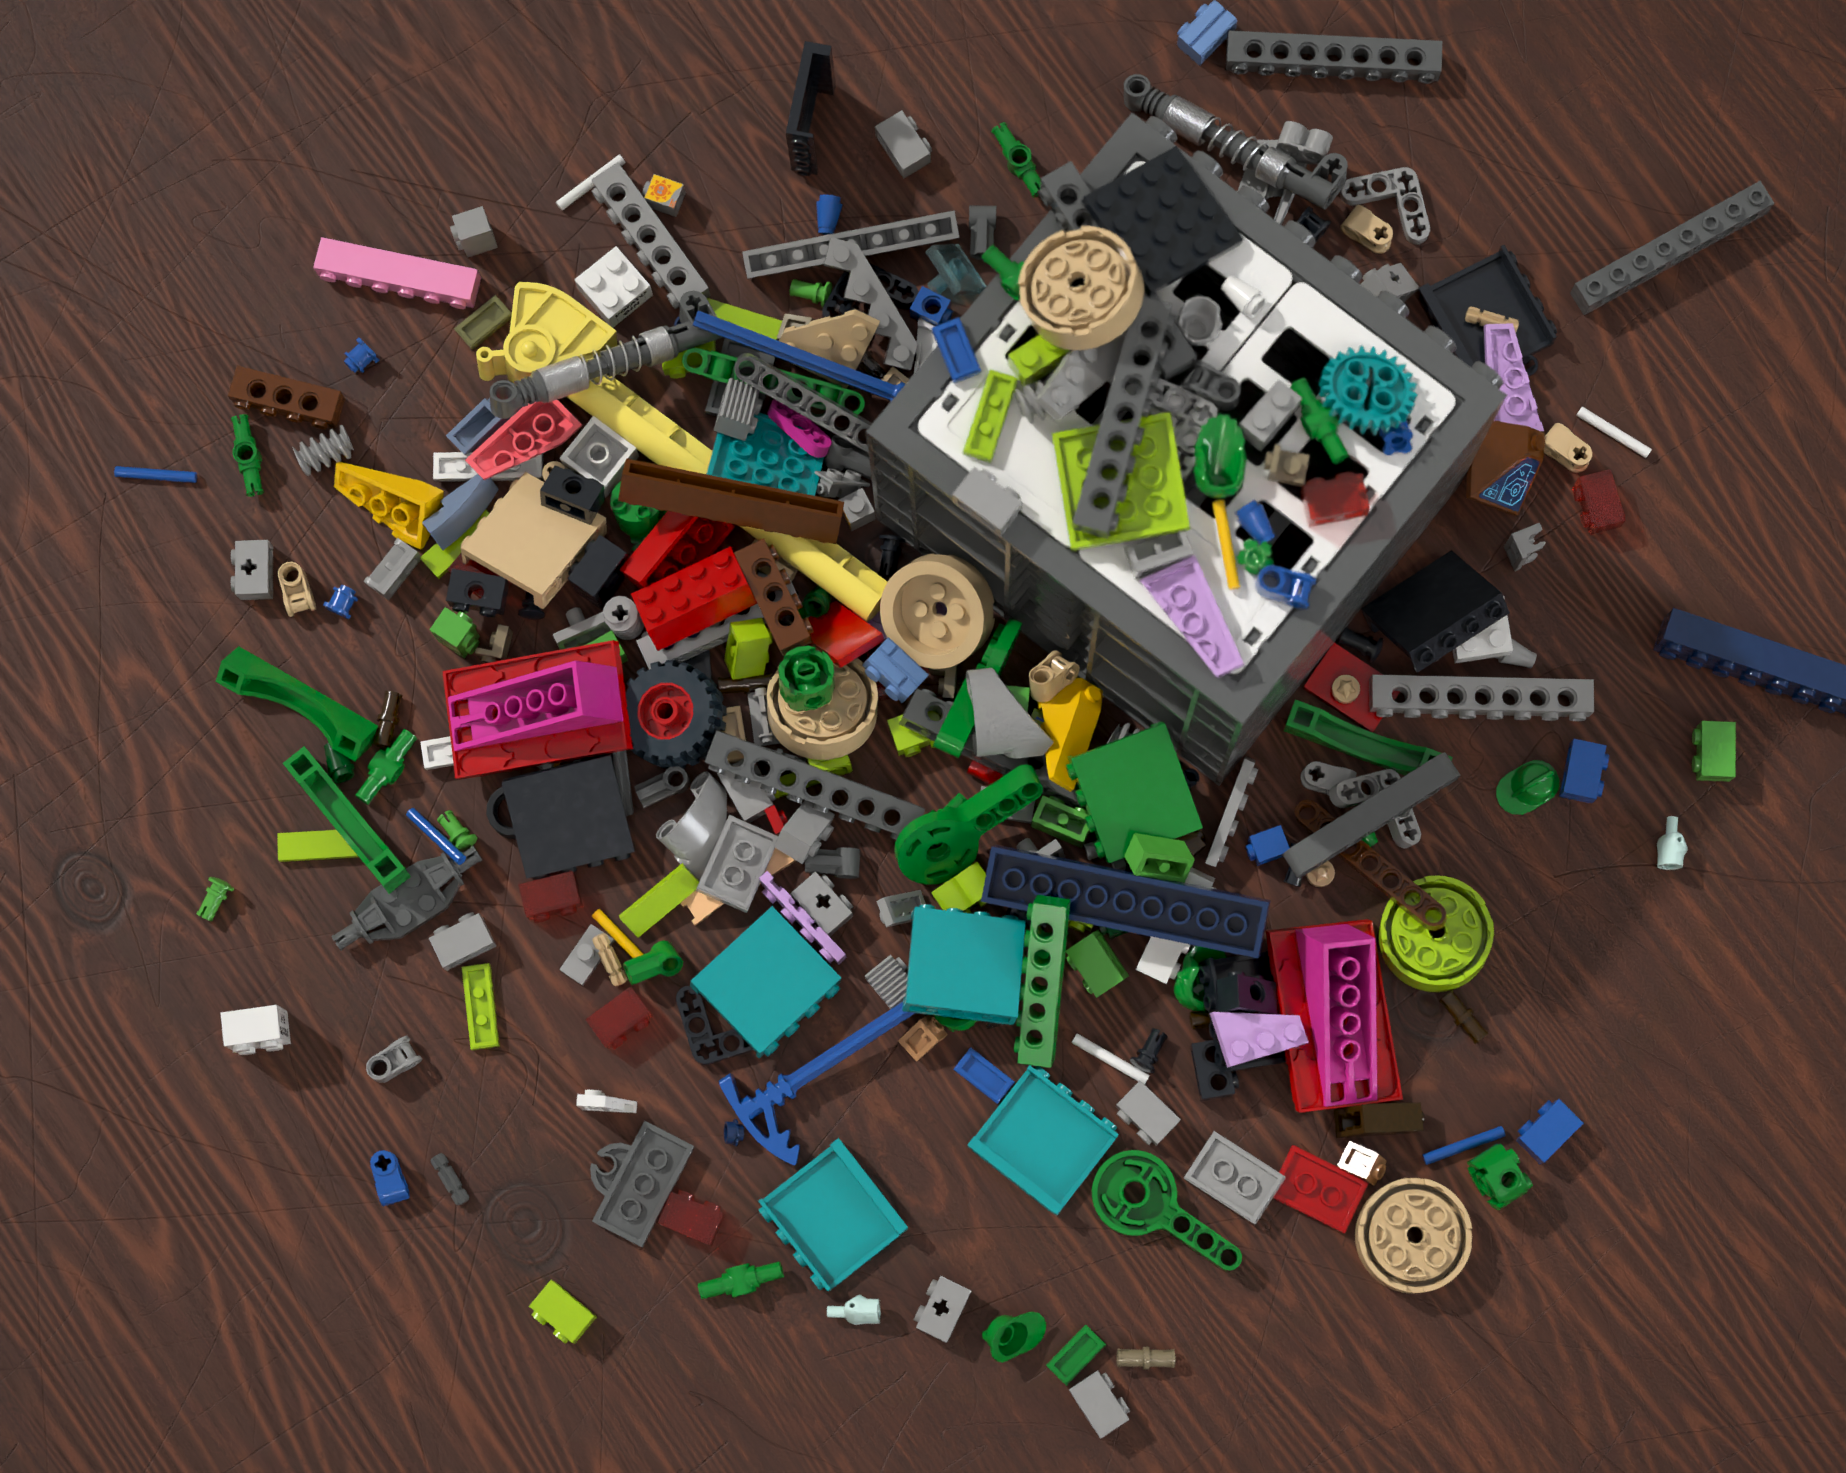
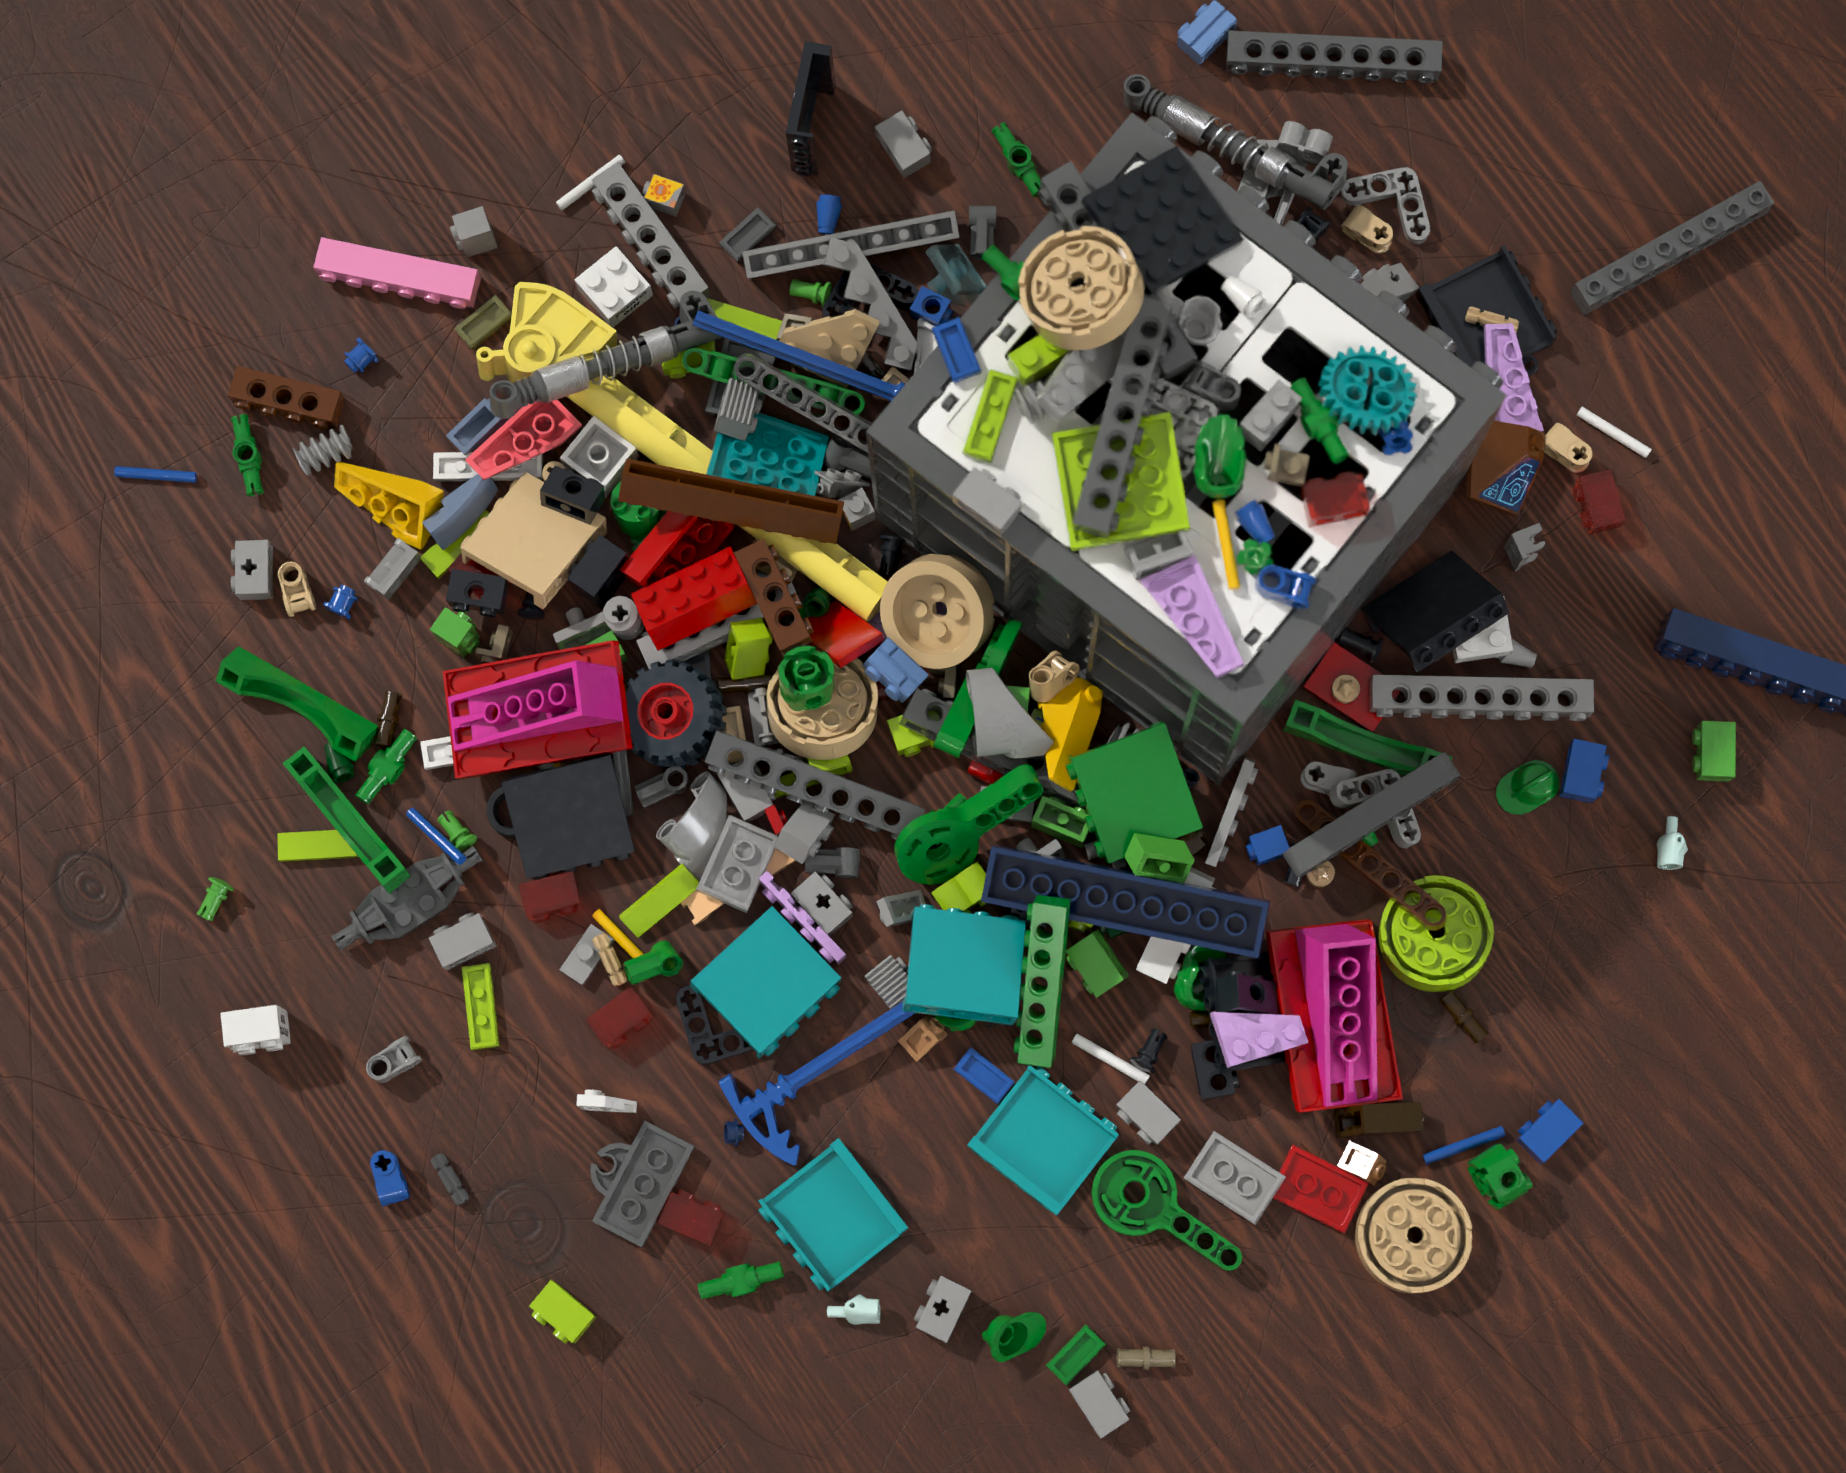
dark pink beam [768,399,832,458] -> none
none -> dark grey tile [719,207,777,264]

